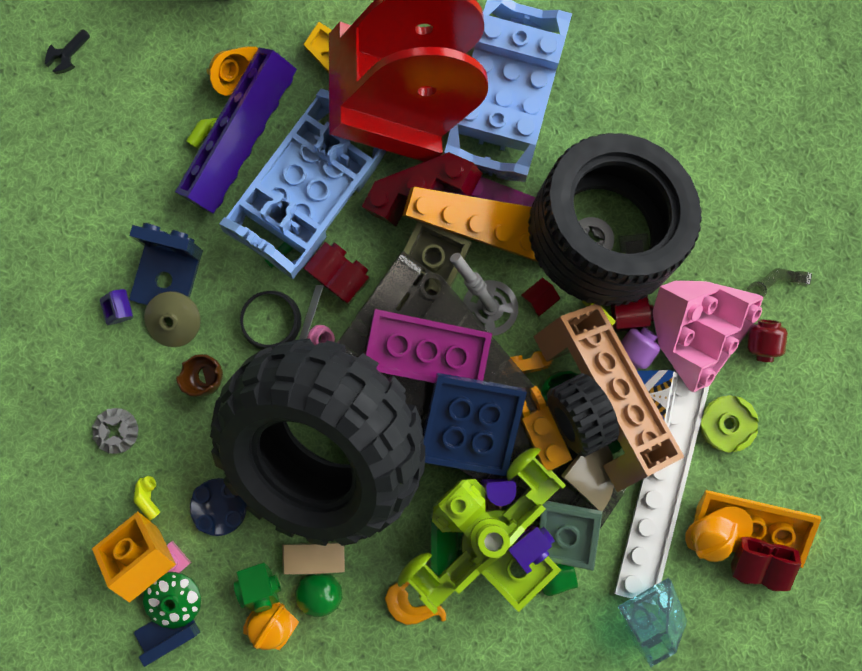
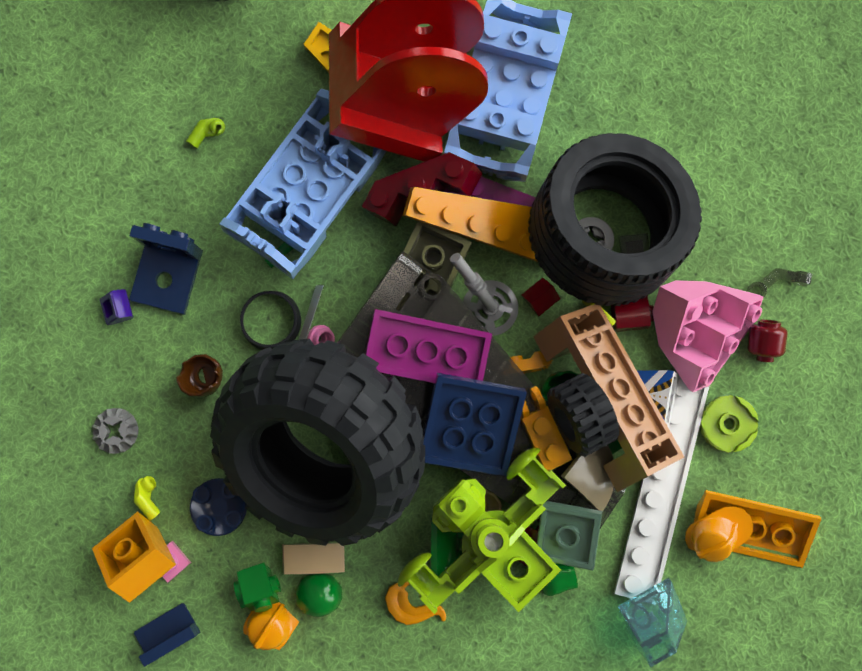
black bar [45,29,90,74] -> none
green dish [143,572,202,629] -> none
olive dish [144,291,201,347] -> none
dark purple brick [175,47,297,214] -> none
light orange piece [206,46,258,96] -> none
dark red brick [304,242,370,305] -> none
dark purple brick [480,478,516,506] -> none
dark purple brick [508,525,555,574] -> none
medium lavender head [621,327,660,370] -> none
dark red brick [731,537,802,591] -> none

